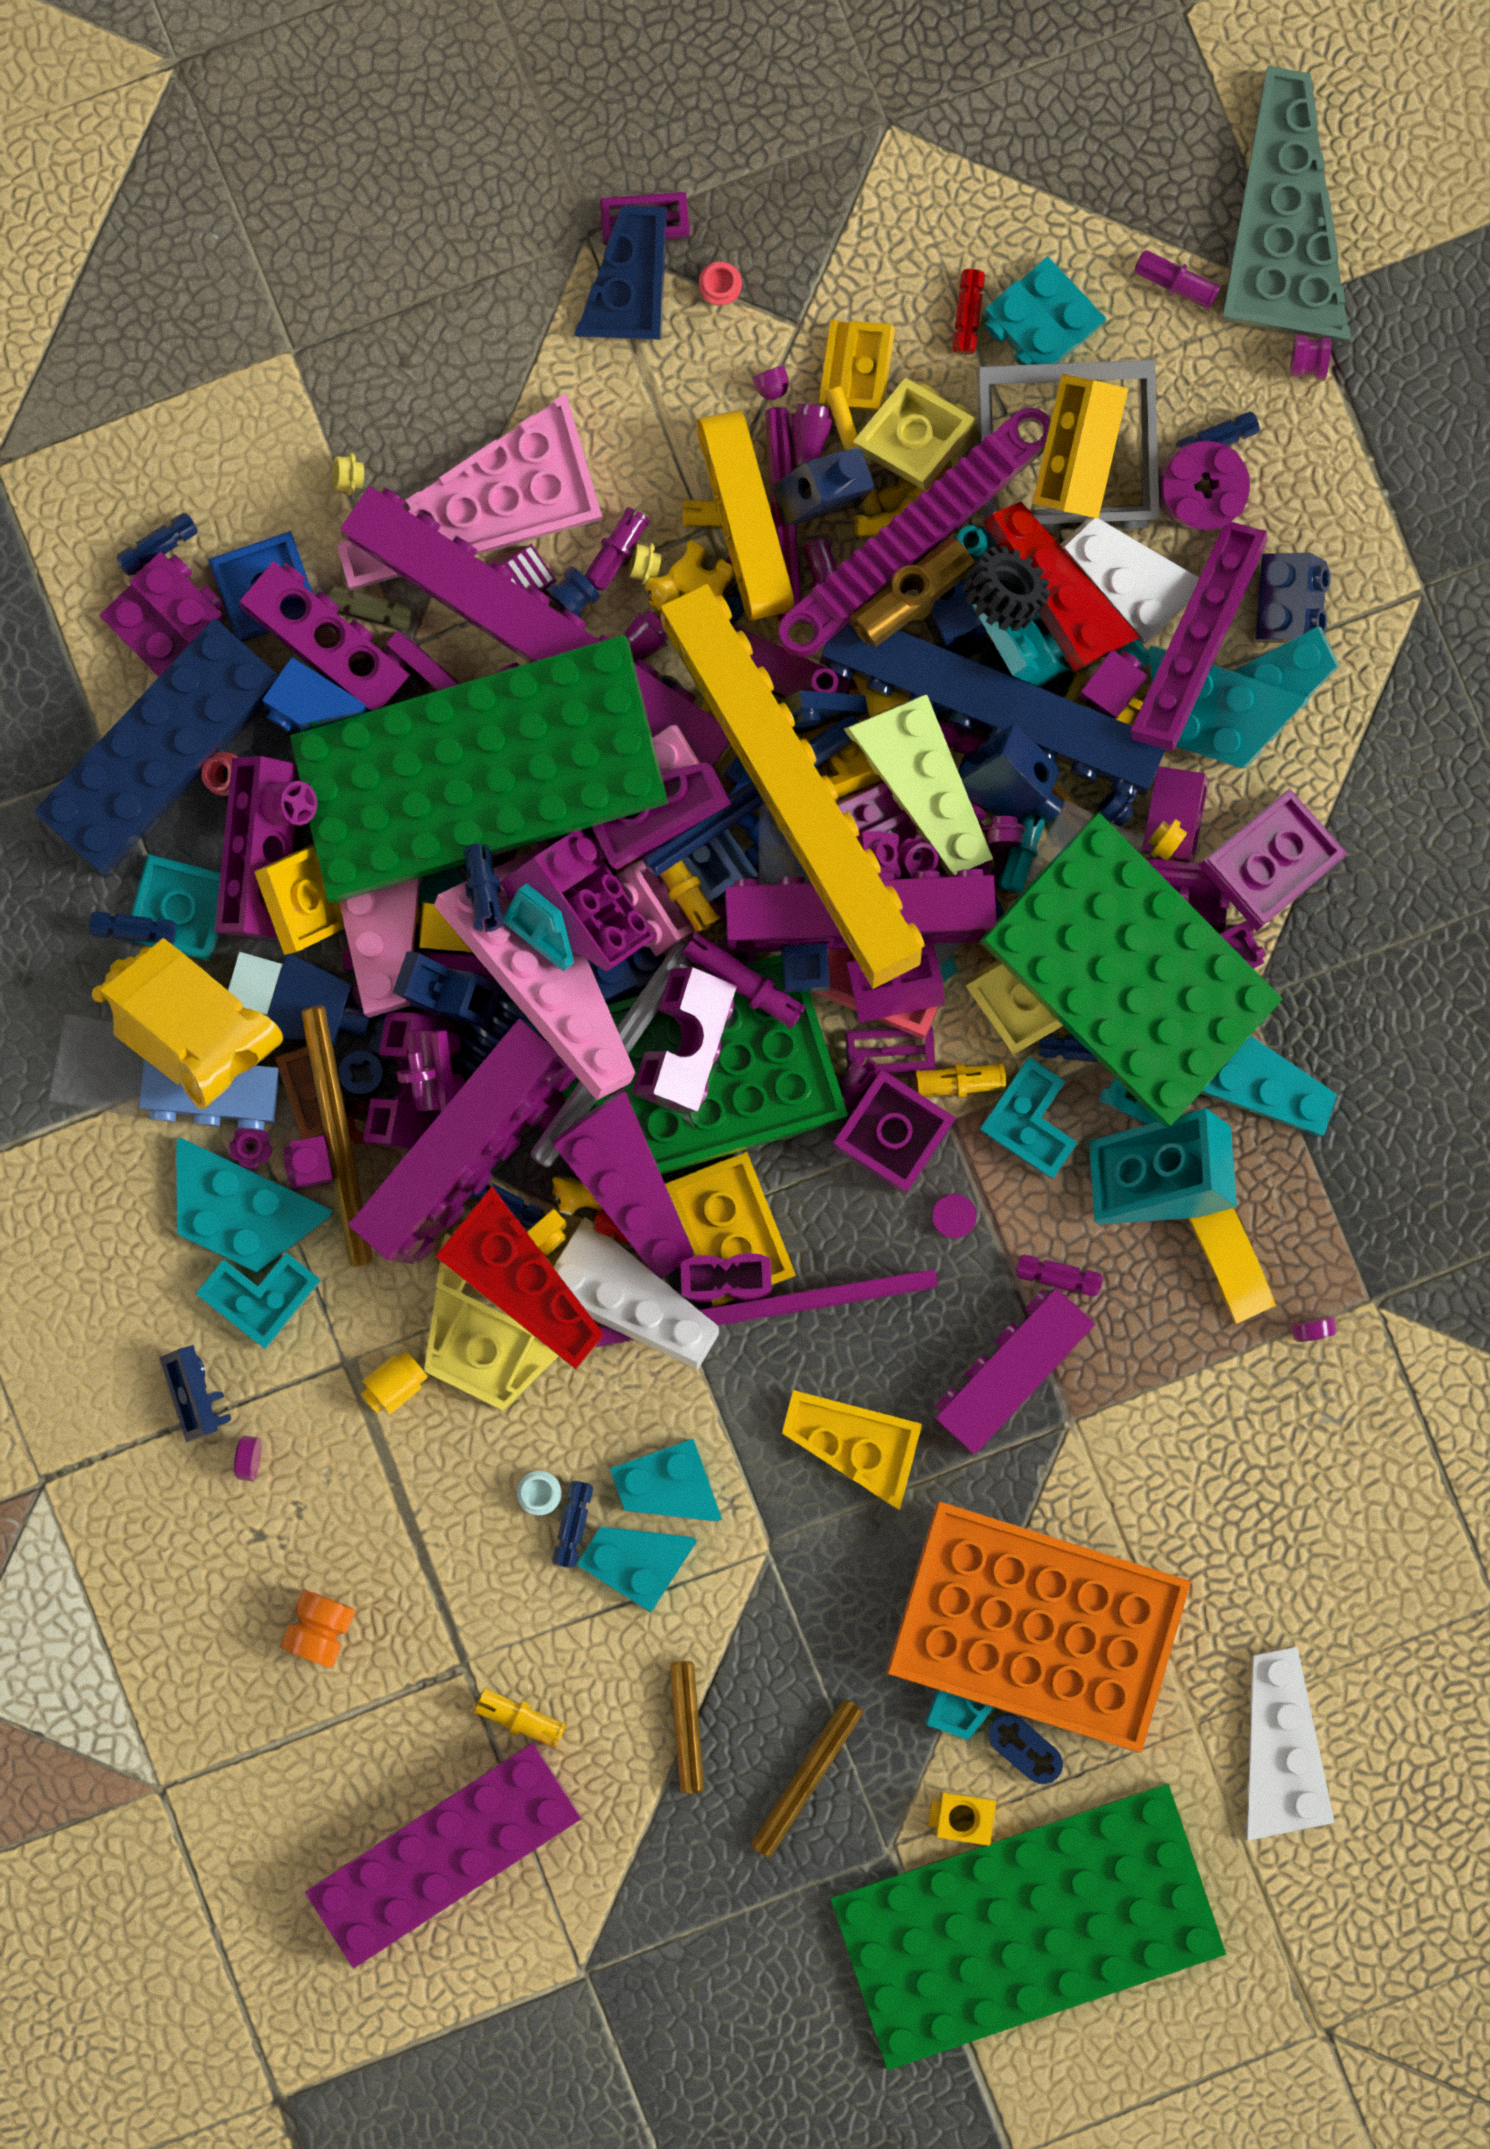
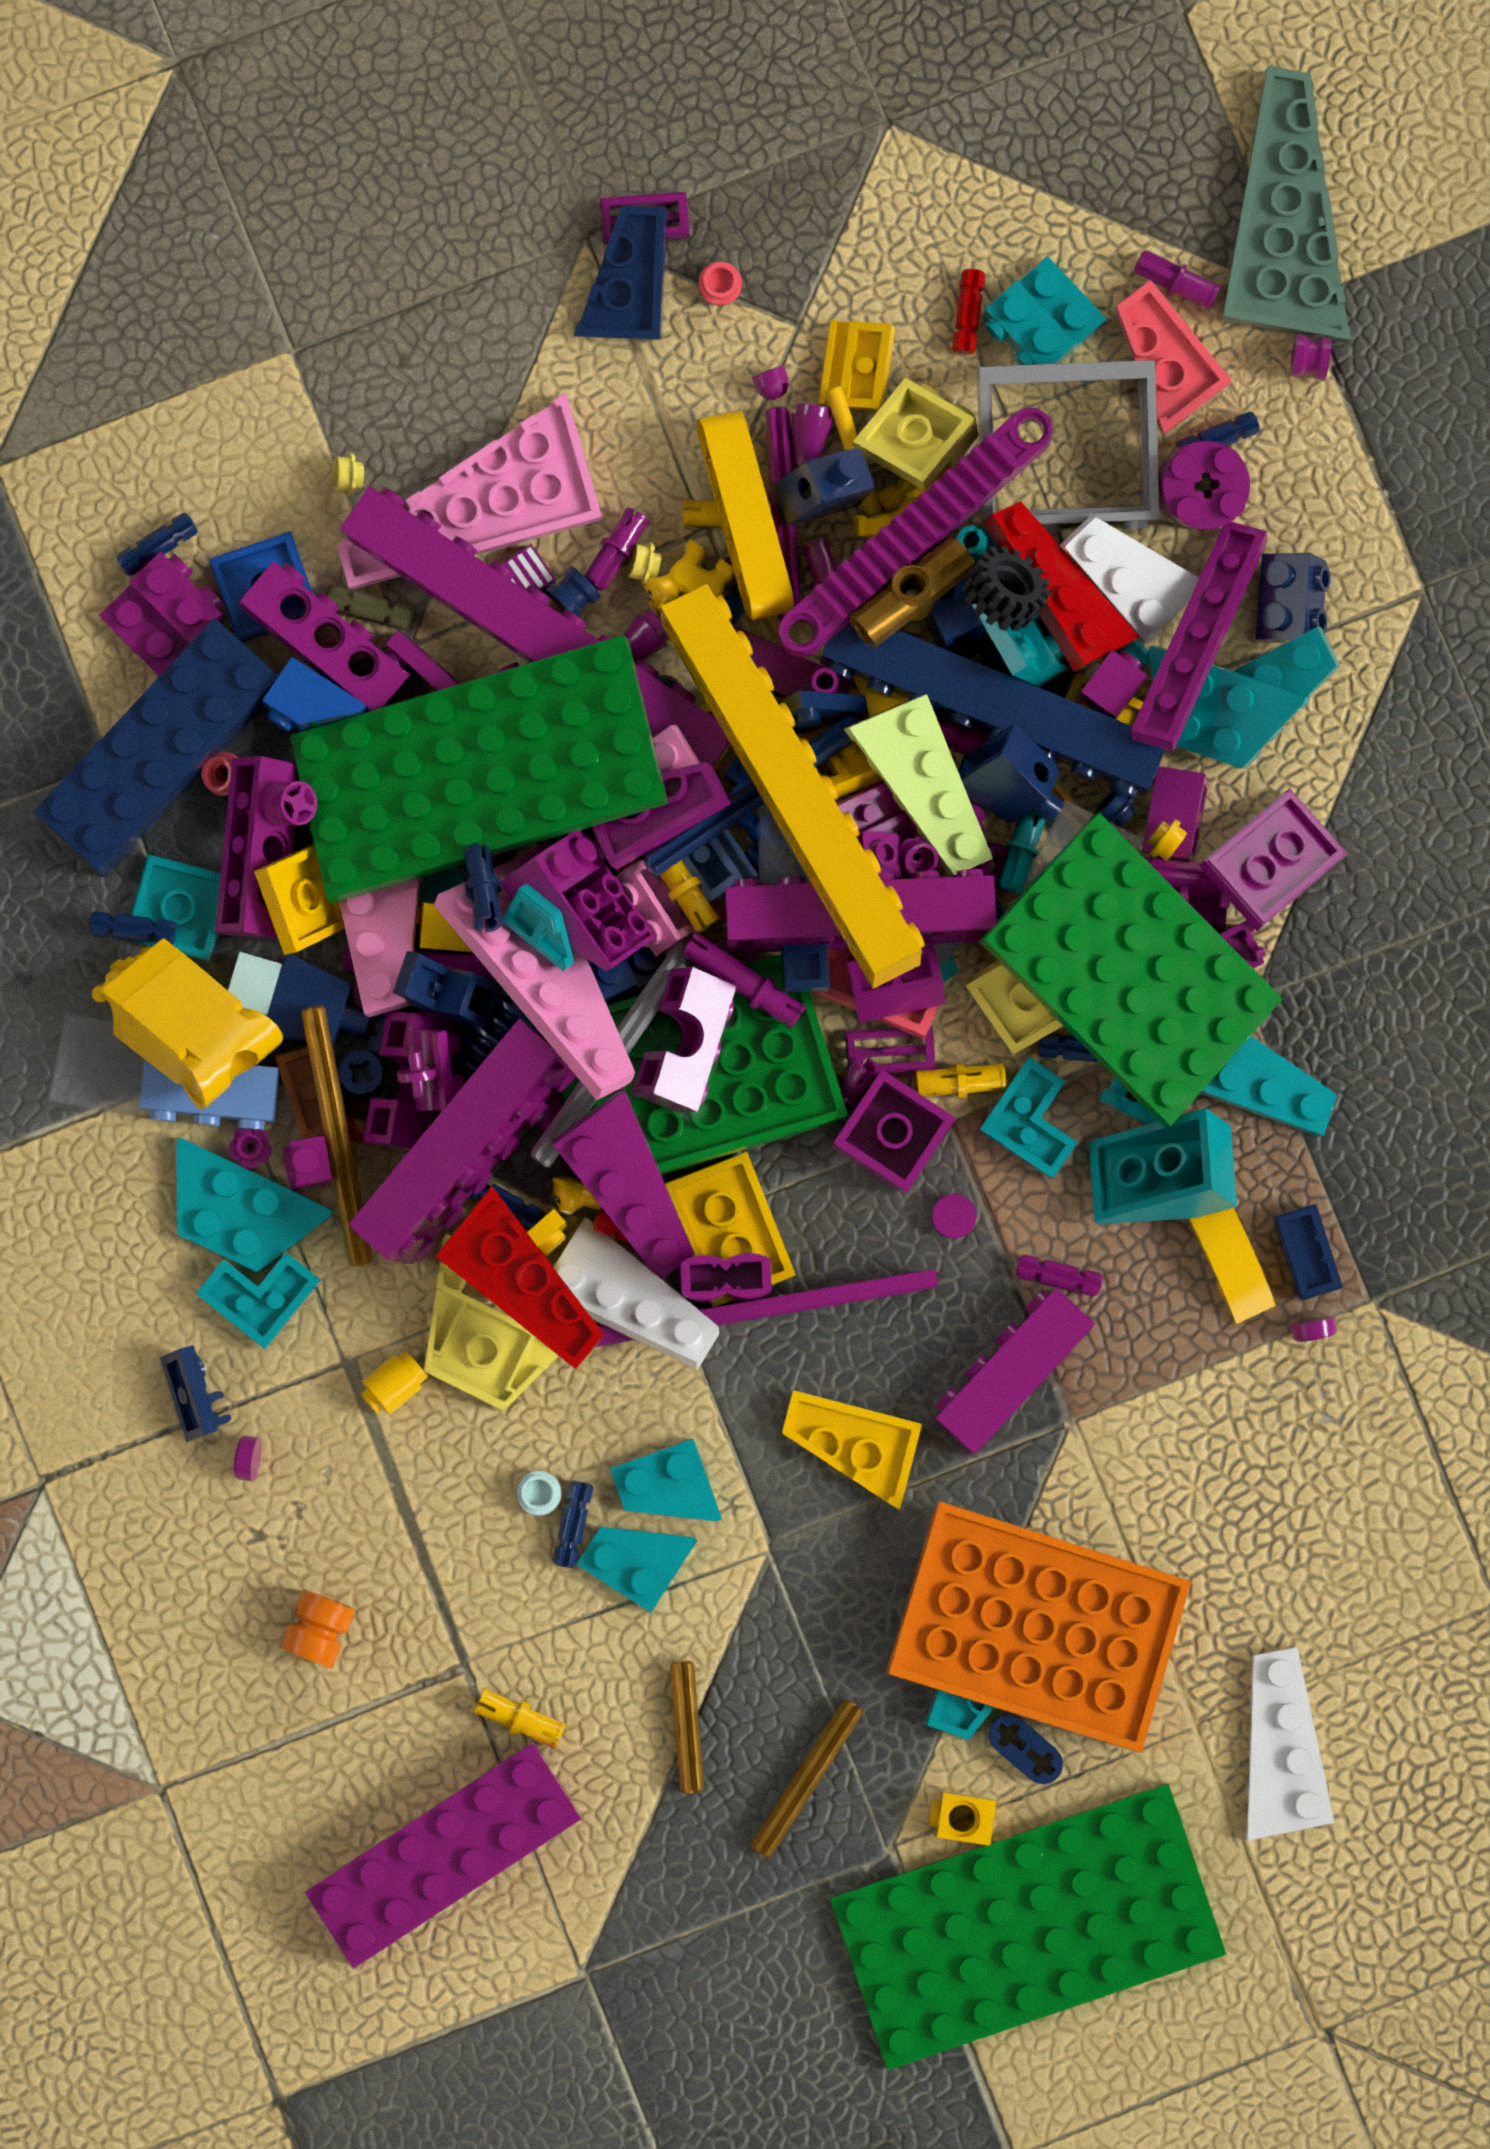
magenta plate [982,816,1026,848] -> none
yellow brick [1032,374,1128,519] -> none
none -> coral wing [1115,280,1232,437]
none -> dark blue plate [1272,1204,1343,1302]

